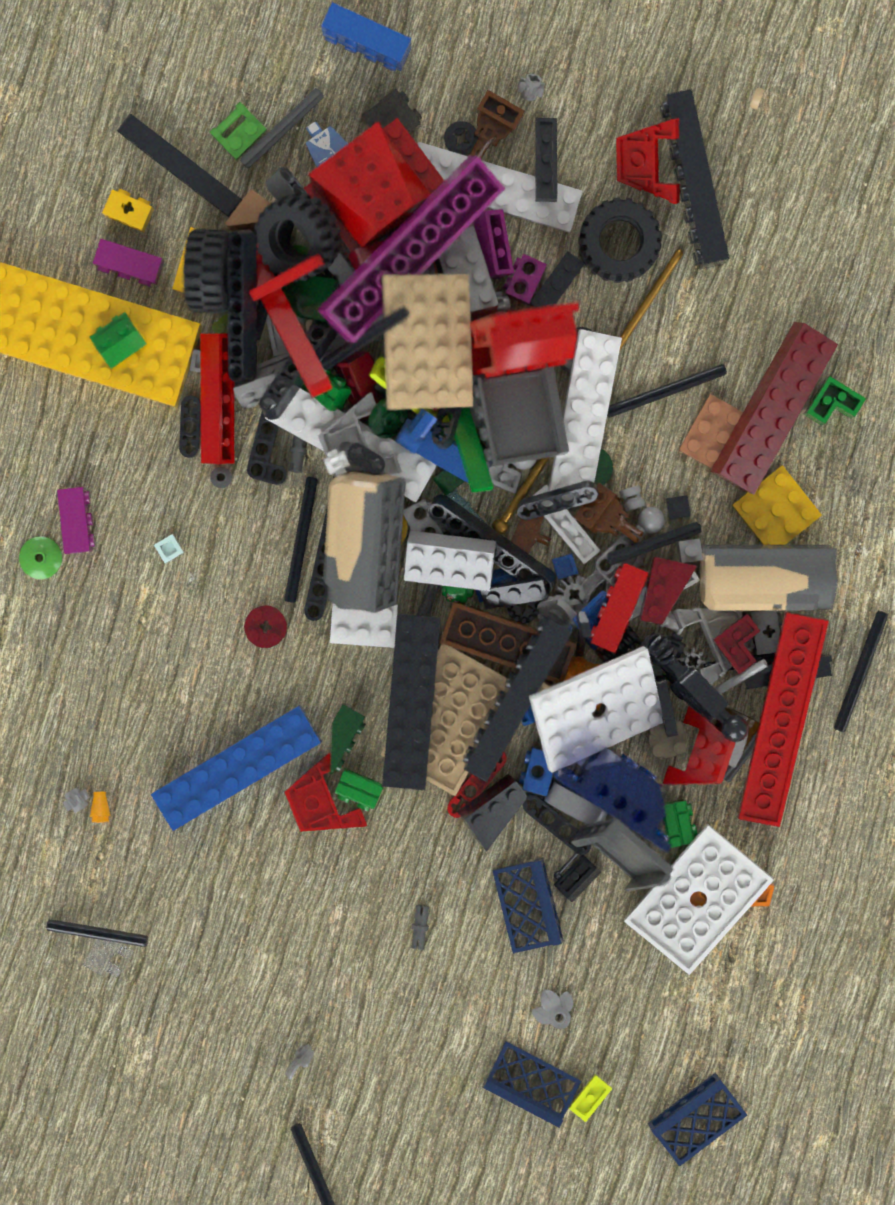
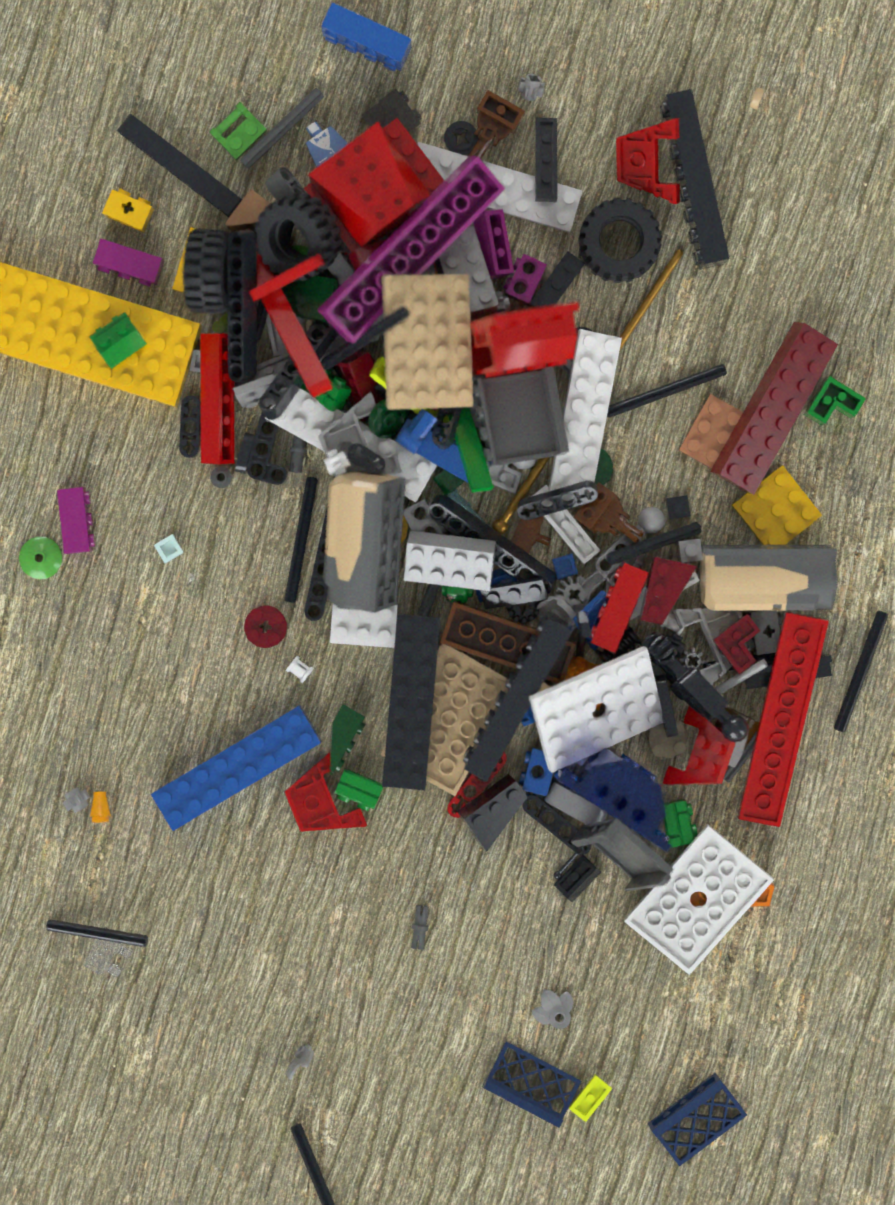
dark blue fence [492,858,564,953] -> none
light grey wheel [619,485,646,512] -> none
none -> black beam [235,432,255,474]
none -> white bush [285,656,314,684]

